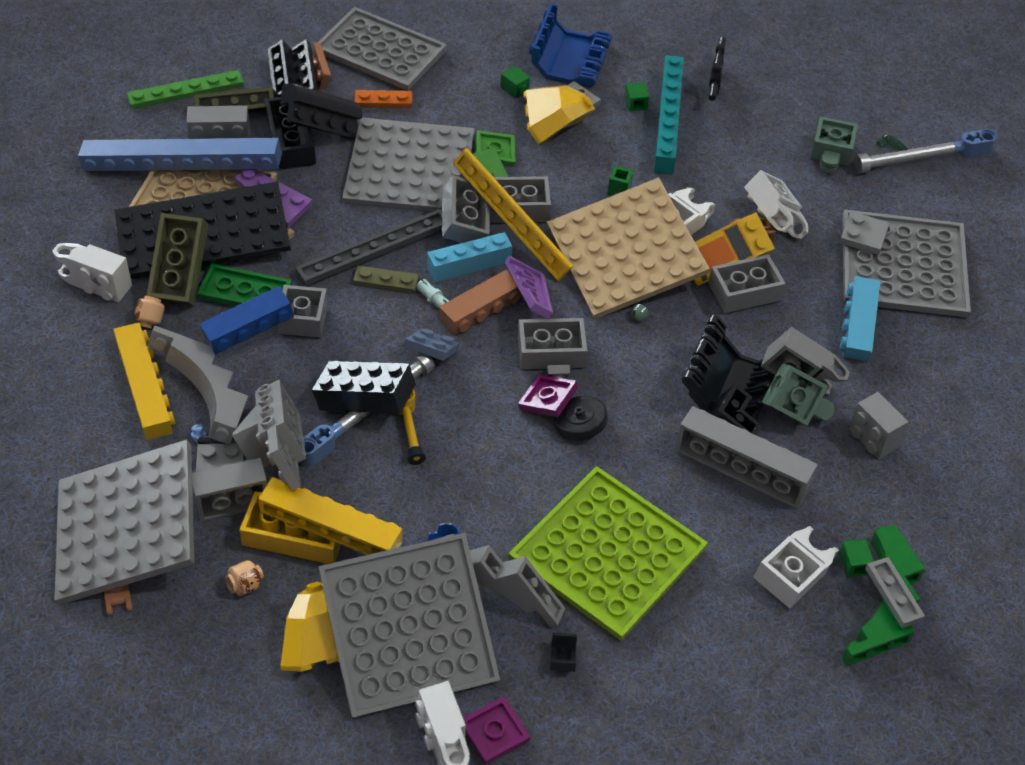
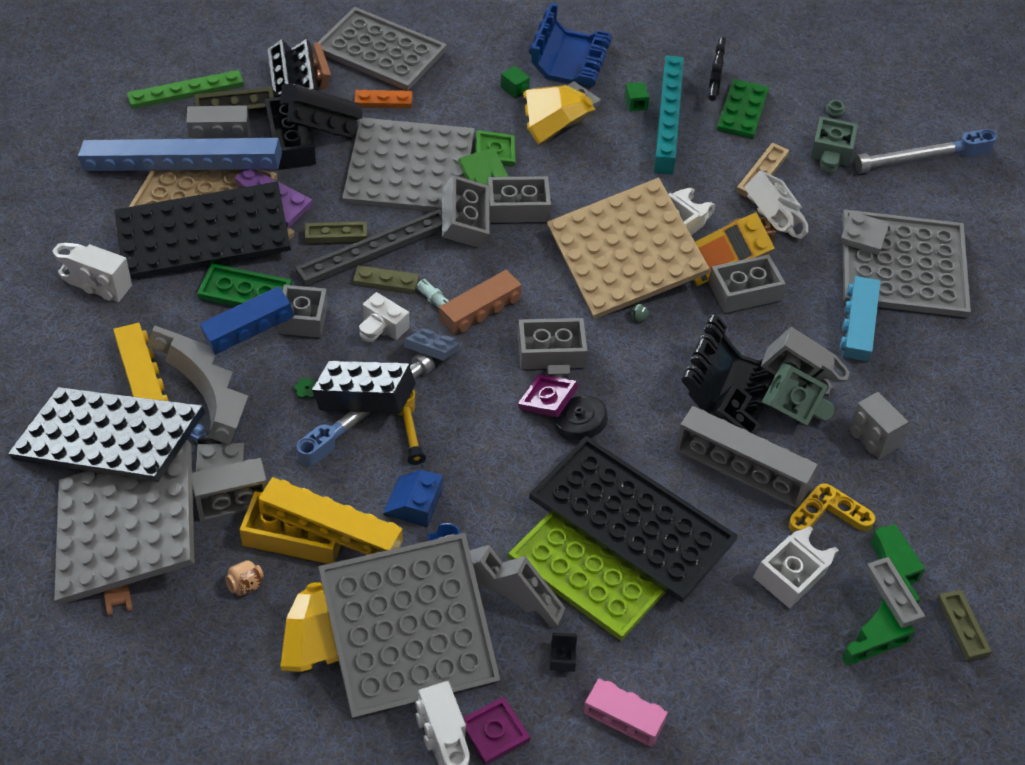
light nougat head [134,296,165,329] -> none
olive brick [146,213,208,306] -> none
light grey wedge [232,380,306,490] -> none
medium azure brick [427,232,512,283] -> none
yellow tile [452,148,573,281] -> none
medium lavender wing [505,255,553,319] -> none
green brick [607,166,634,197] -> none
green brick [839,539,874,578] -> none
clear green bar [877,135,909,151] -> none
none -> plate [8,387,205,482]
none -> green plant [294,378,316,398]
none -> olive plate [305,221,367,244]
none -> white brick [359,292,410,342]
none -> blue slope [383,470,443,527]
none -> black plate [529,436,738,603]
none -> bright pink brick [583,678,668,747]
none -> green plate [717,79,769,139]
none -> tan plate [736,143,789,198]
none -> yellow beam [789,483,875,533]
none -> sand green plate [826,100,845,117]
none -> olive plate [937,590,992,661]

